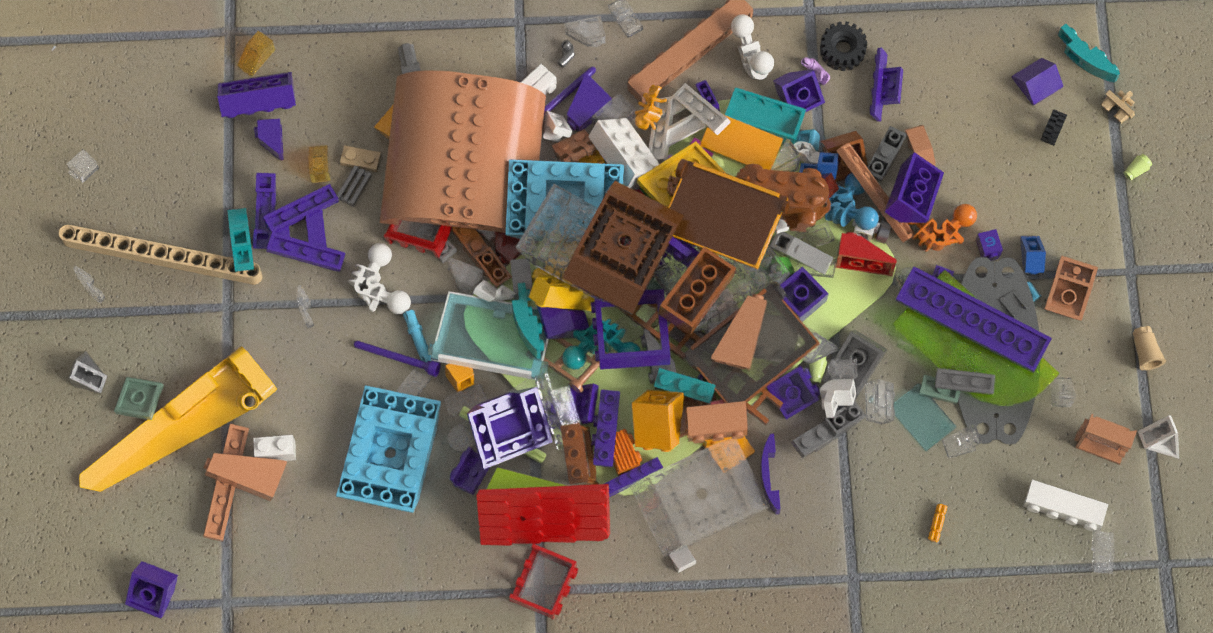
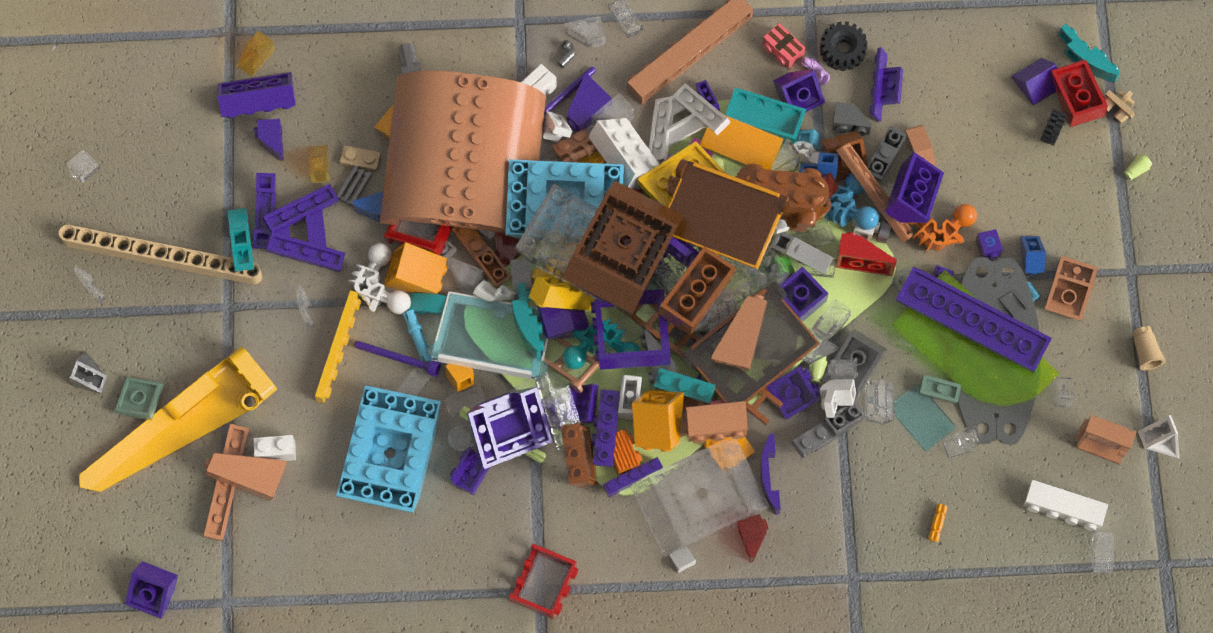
red piece [476,467,610,546] -> none
light orange animal [635,85,667,130] -> none
white piece [731,14,774,80] -> none
flat silver tile [935,368,995,395] -> none
none -> yellow plate [315,290,361,404]
none -> blue slope [352,191,383,222]
none -> light orange slope [383,243,447,294]
none -> teal slope [407,293,447,316]
none -> white brick [618,375,642,420]
none -> clear red slope [737,514,769,563]
none -> coral brick [762,23,805,69]
none -> clear slope [812,298,851,340]
none -> dark grey slope [832,102,871,135]
none -> red slope [1051,60,1108,127]

